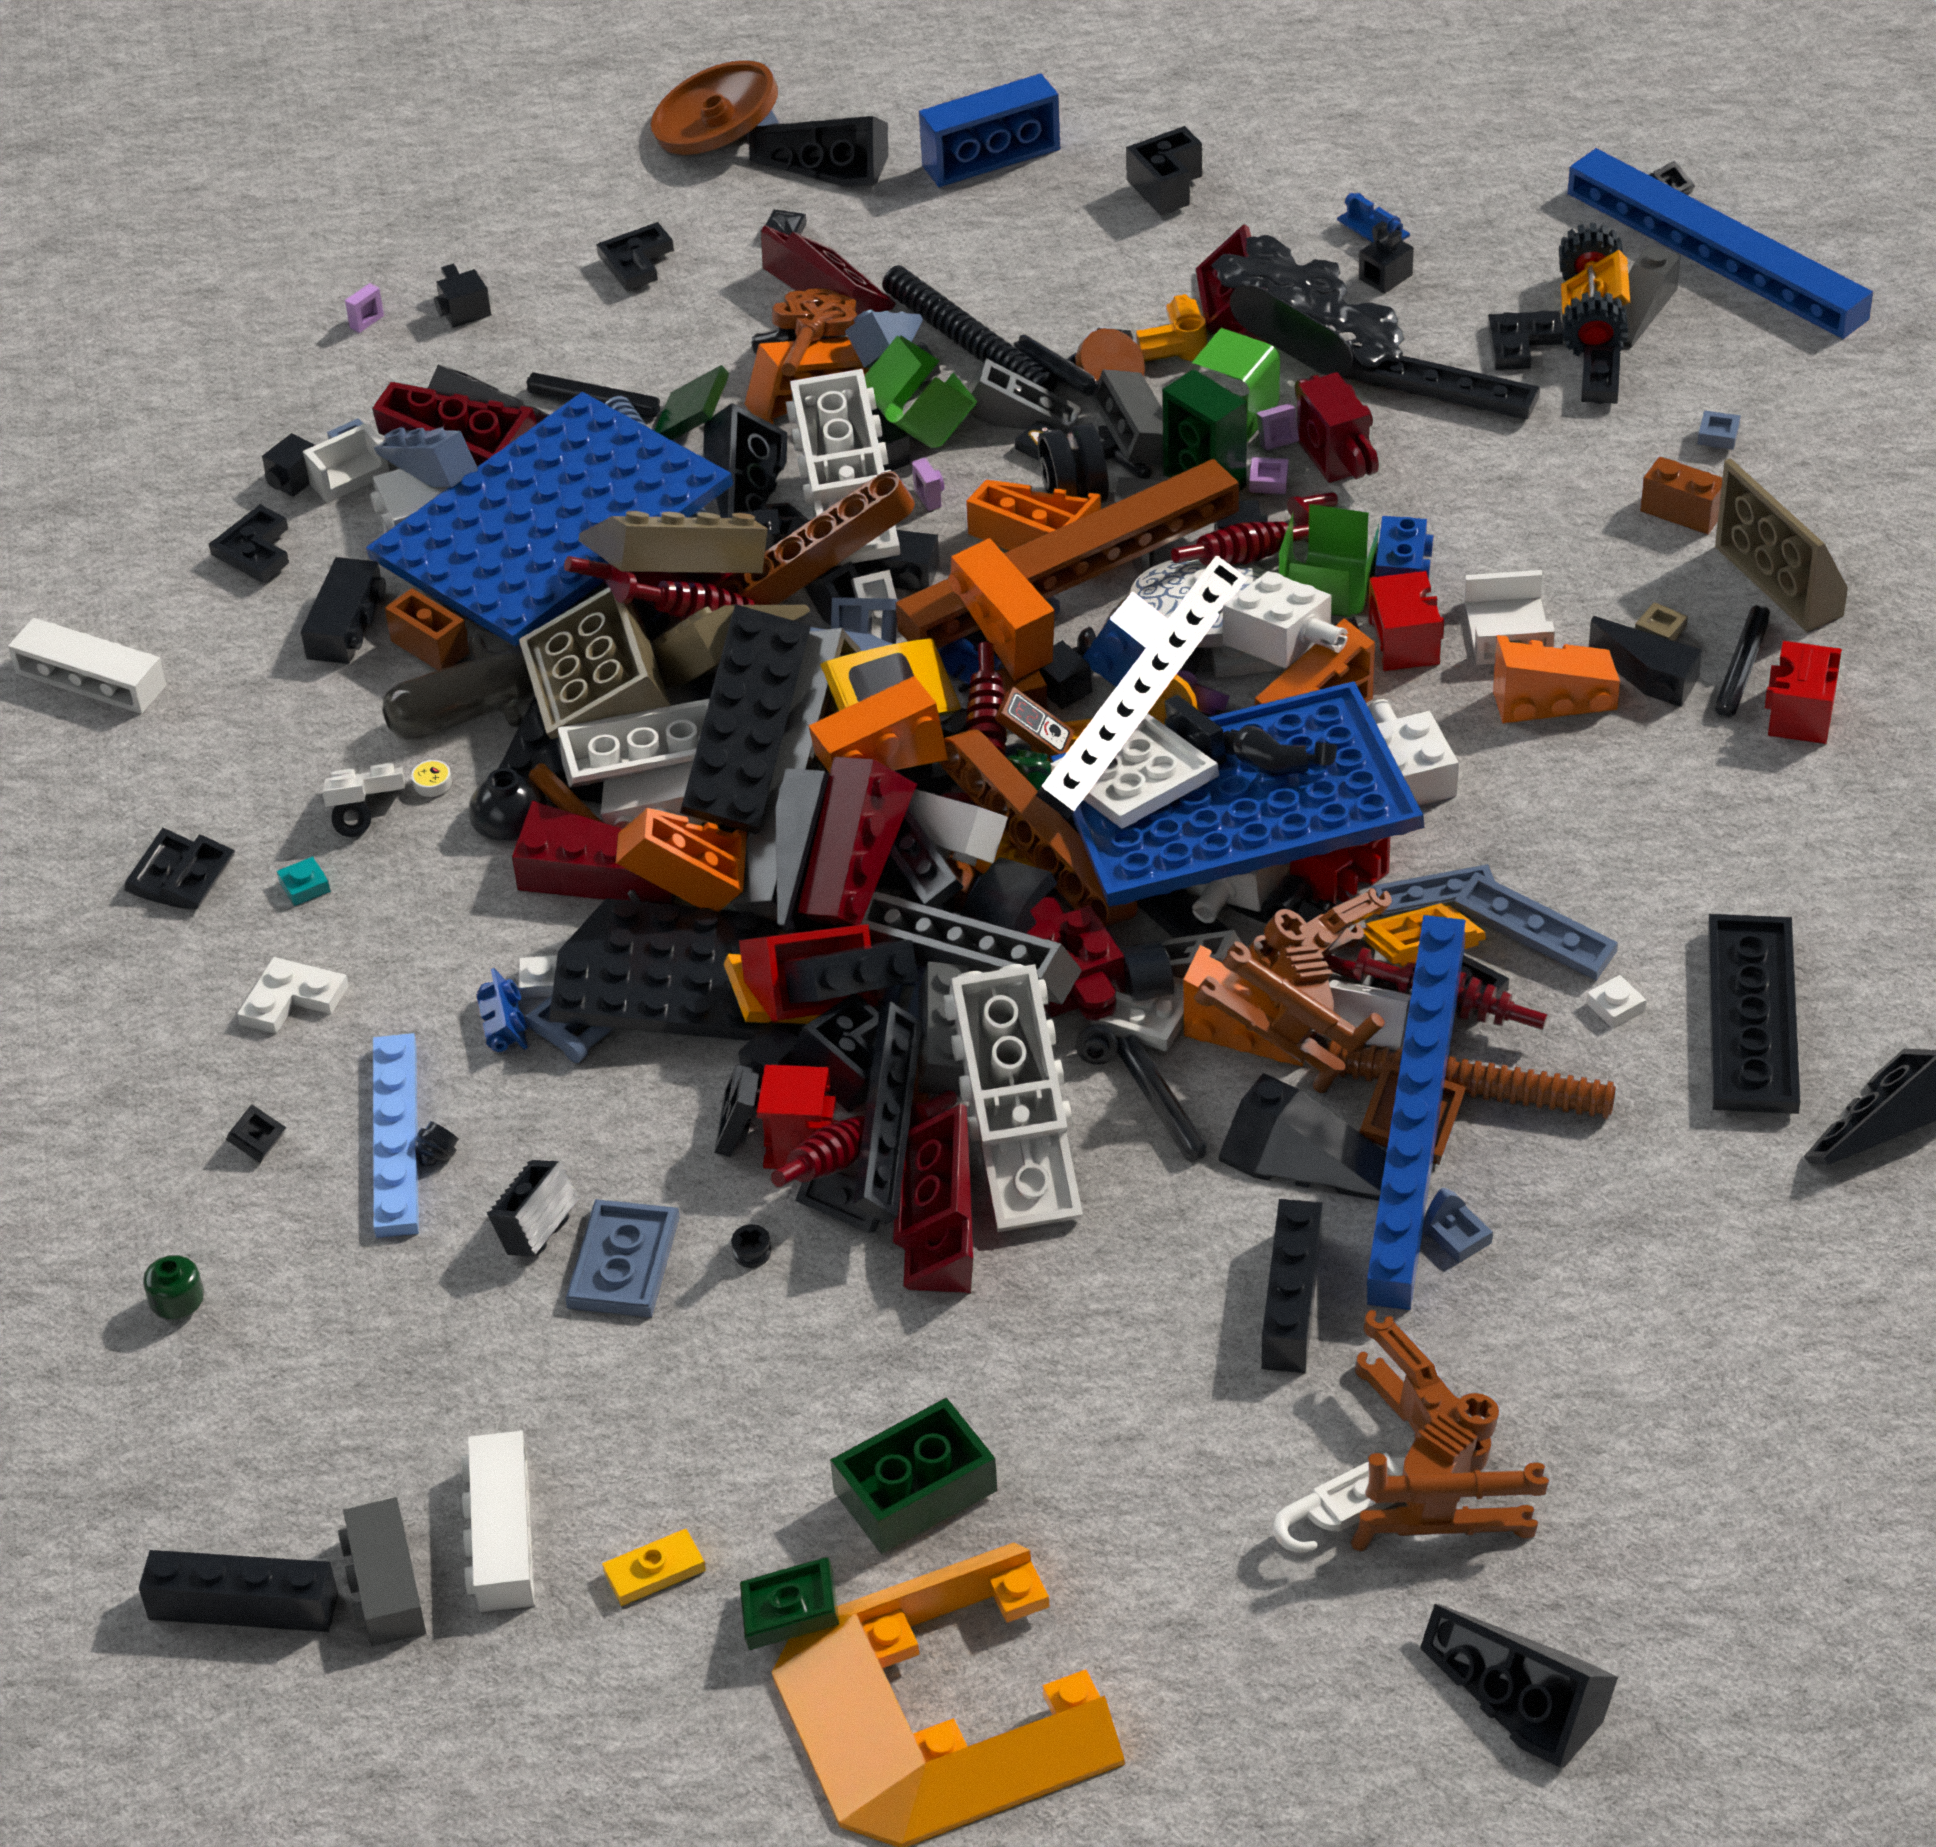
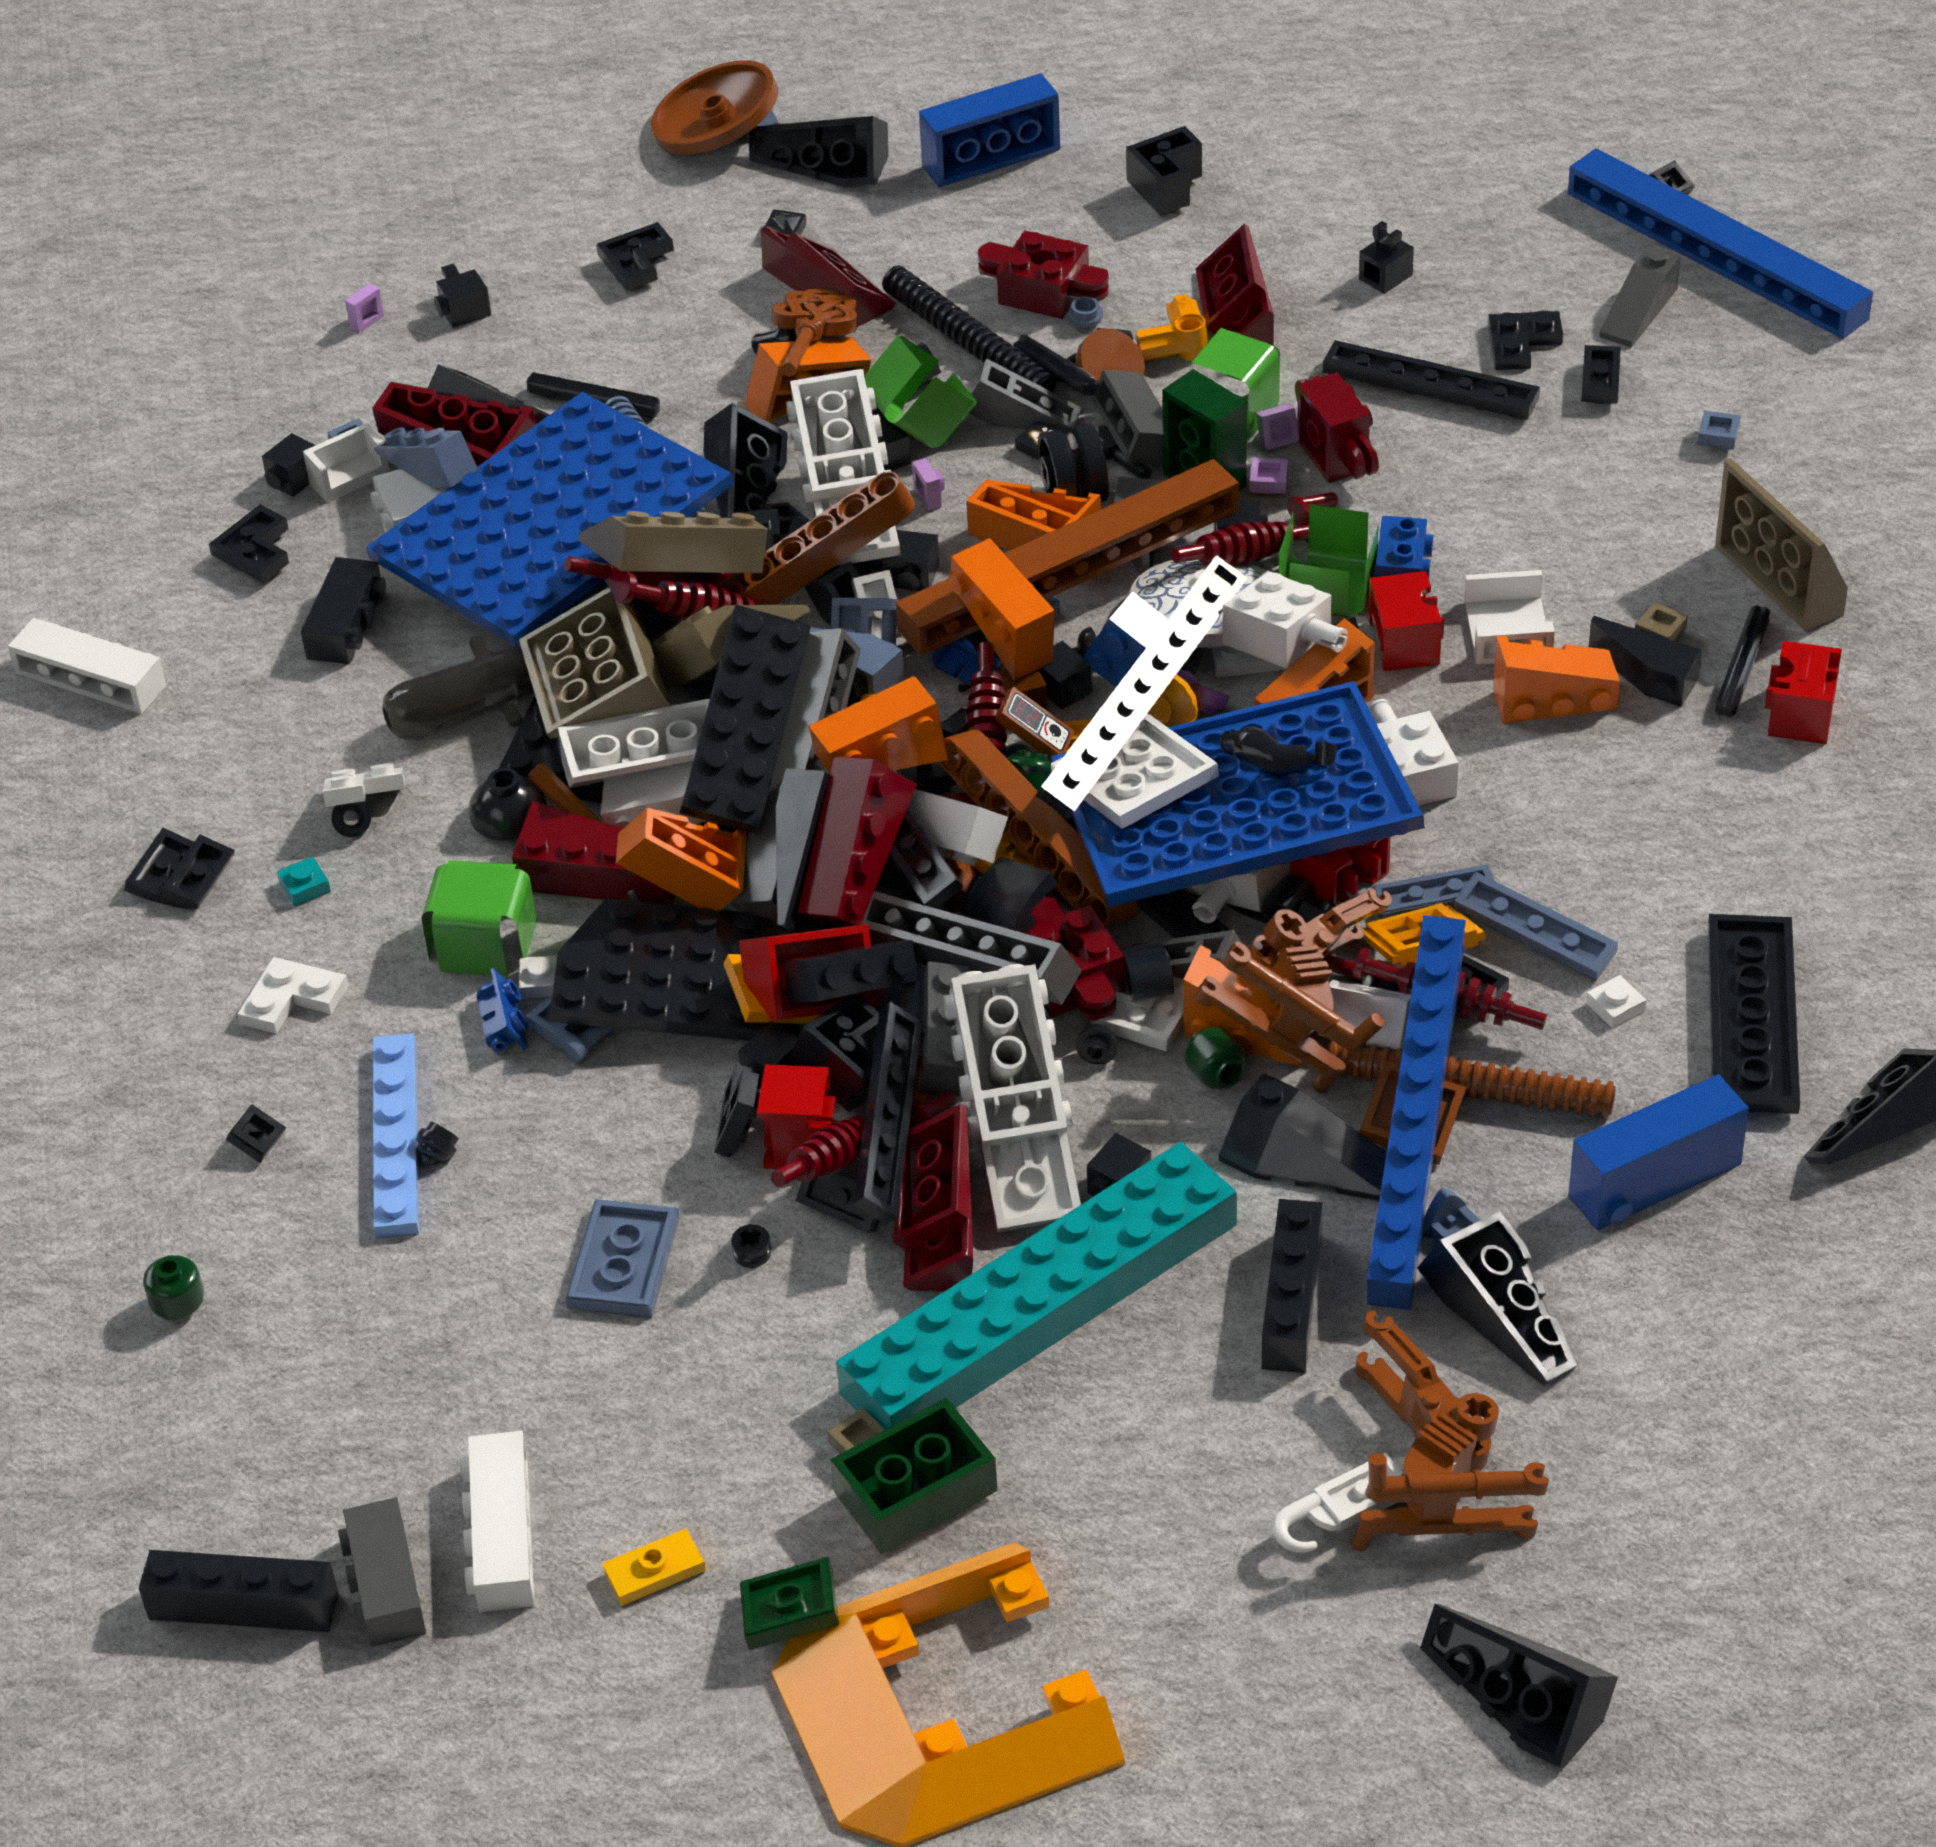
dark orange brick [385,588,470,673] -> none
tile [411,760,452,797] -> none
brick [487,1160,580,1257] -> none
dark green tile [654,365,730,440] -> none
yellow slope [820,638,961,717] -> none
sand blue slope [845,310,923,368] -> none
black axle [1117,1035,1206,1162] -> none
black plate [1164,694,1227,765] -> none
black plant [1211,235,1404,376] -> none
blue hinge [1337,193,1410,243] -> none
plate [1559,223,1630,357] -> none
dark orange brick [1640,456,1722,535] -> none
none -> bright green piece [421,860,537,976]
none -> dark tan plate [827,1408,886,1454]
none -> teal brick [836,1141,1237,1429]
none -> dark red brick [978,230,1109,319]
none -> sand blue plate [1068,296,1103,329]
none -> black brick [1086,1133,1151,1197]
none -> dark green head [1185,1027,1247,1089]
none -> black wedge [1417,1211,1577,1386]
none -> blue brick [1568,1074,1749,1231]

